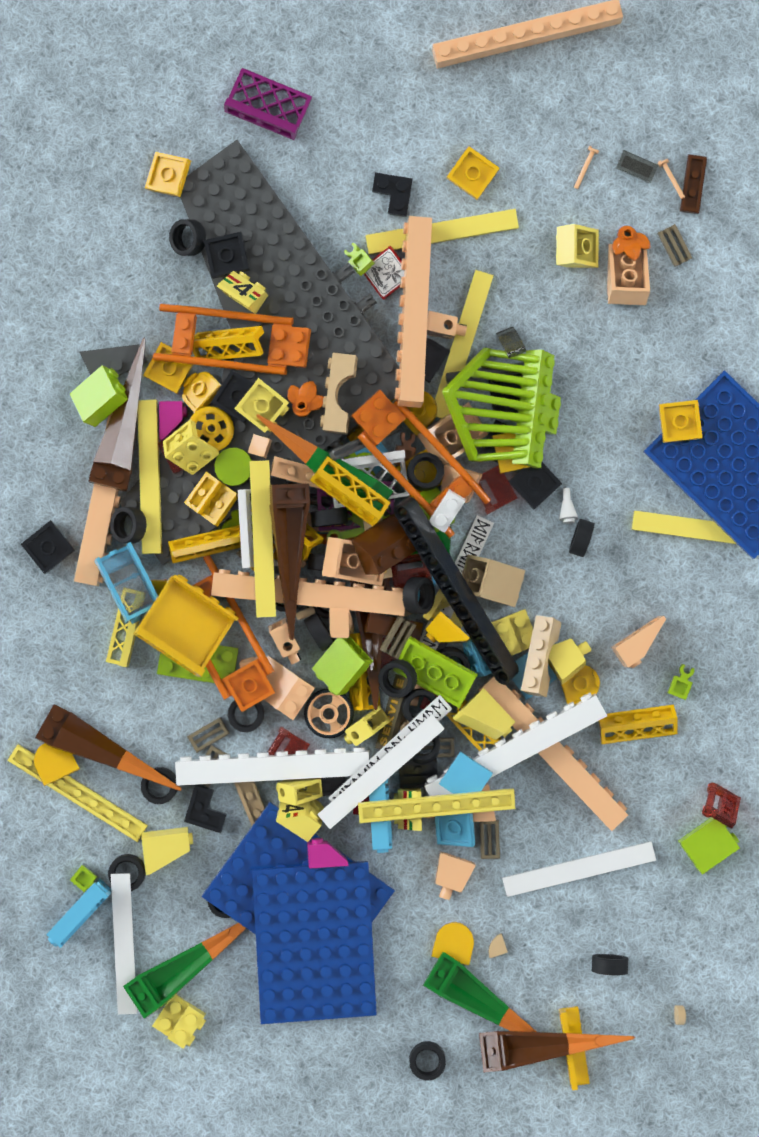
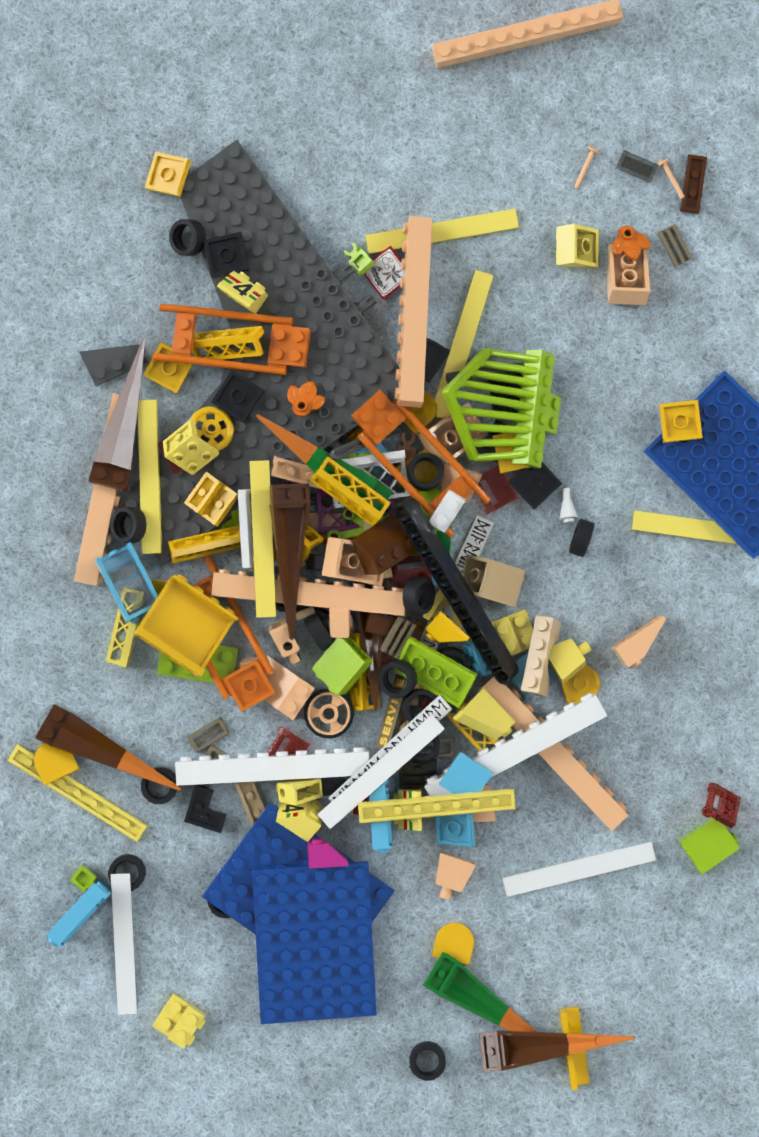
black plate [21,520,75,574] -> none
brick [70,365,128,427] -> none
green plate [123,923,247,1019] -> none
light yellow slope [141,827,193,875] -> none
dark pink slope [159,401,188,441] -> none
yellow tile [182,371,222,413] -> none
lime tile [214,448,252,486] -> none
magenta fence [224,68,312,141] -> none
black tyre [227,700,265,732] -> none
light yellow plate [234,378,289,433] -> none
light nougat slope [248,434,272,458] -> none
black tyre [310,508,348,527] -> none
tan arch [320,353,358,435] -> none
light yellow torso [344,705,391,746] -> none
black plate [372,172,413,217] -> none
light nougat torso [427,311,467,339] -> none
yellow plate [446,146,500,200] -> none
dark tan tile [479,819,500,859] -> none
tan tile [488,933,508,958] -> none
clear smoke tile [496,326,526,358] -> none
black tyre [591,954,629,976] -> none
yellow fence [598,704,678,744] -> none
lime plate [667,664,695,700] -> none
tan tile [674,1005,686,1025] -> none

